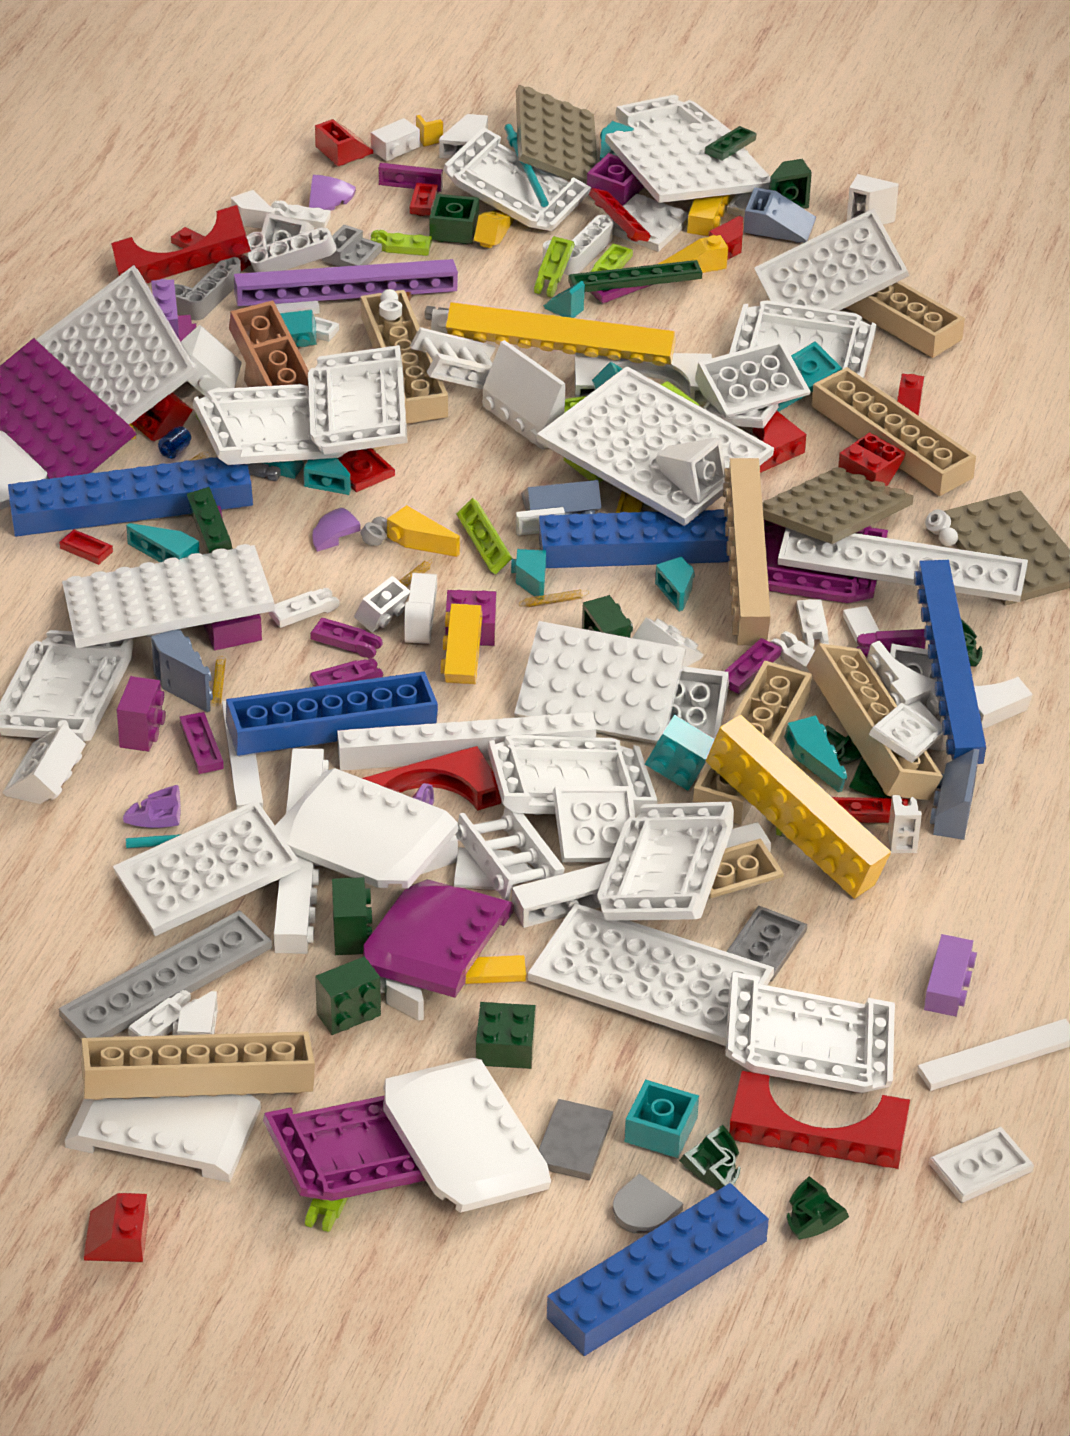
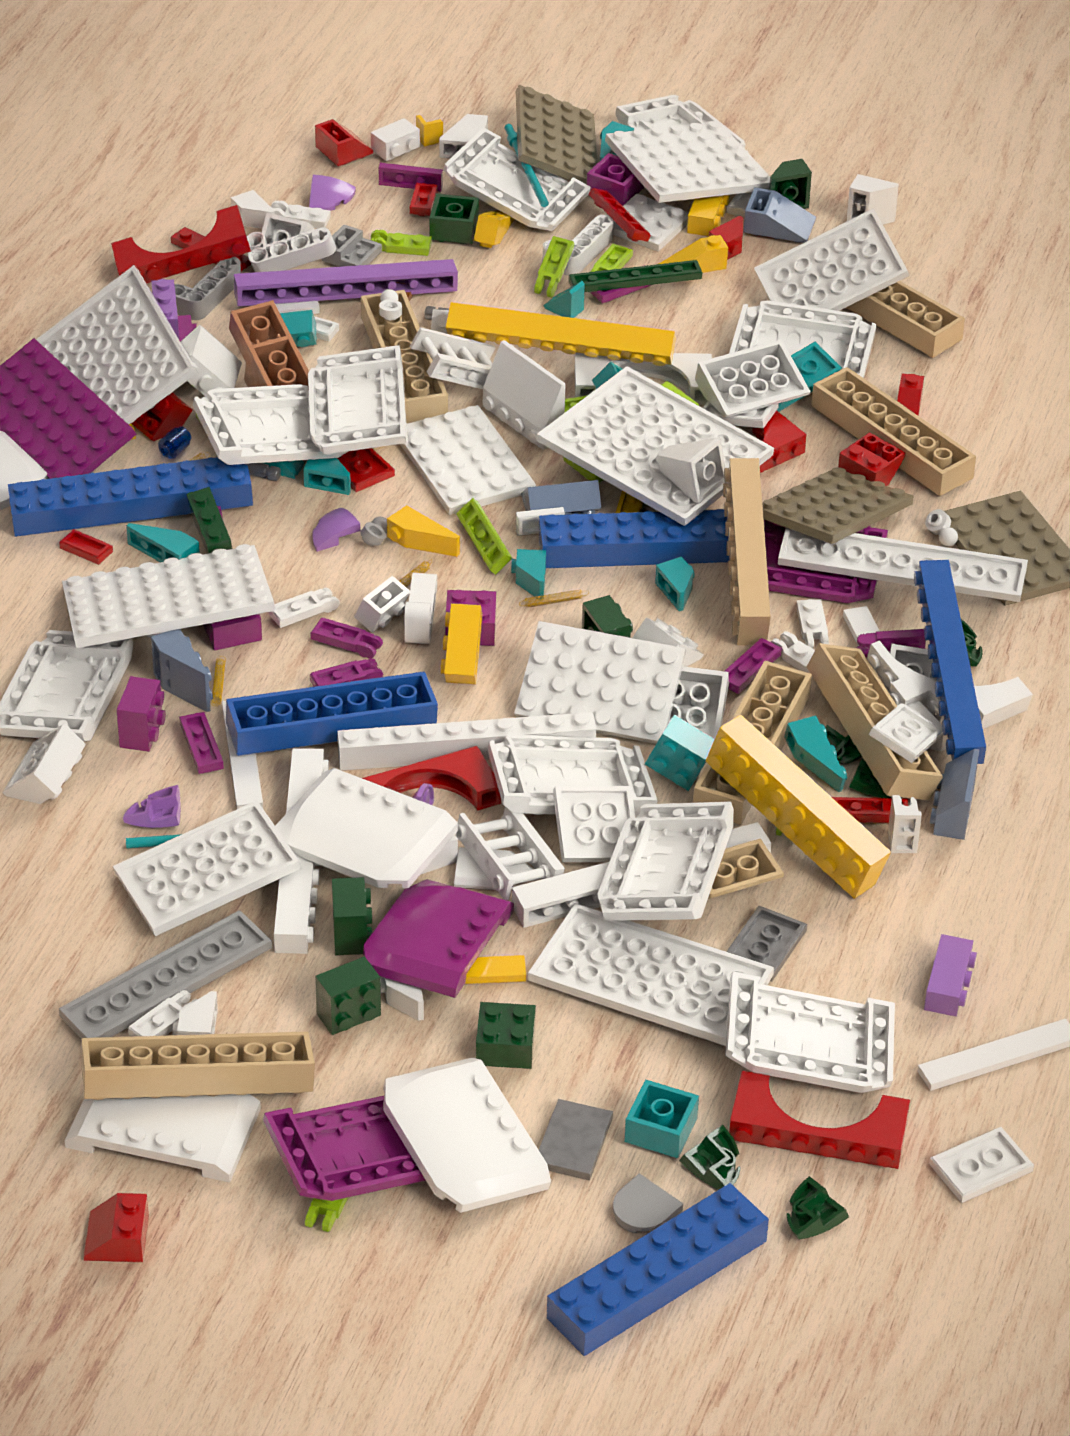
dark green tile [704,126,757,161] -> none
none -> white plate [400,405,536,515]

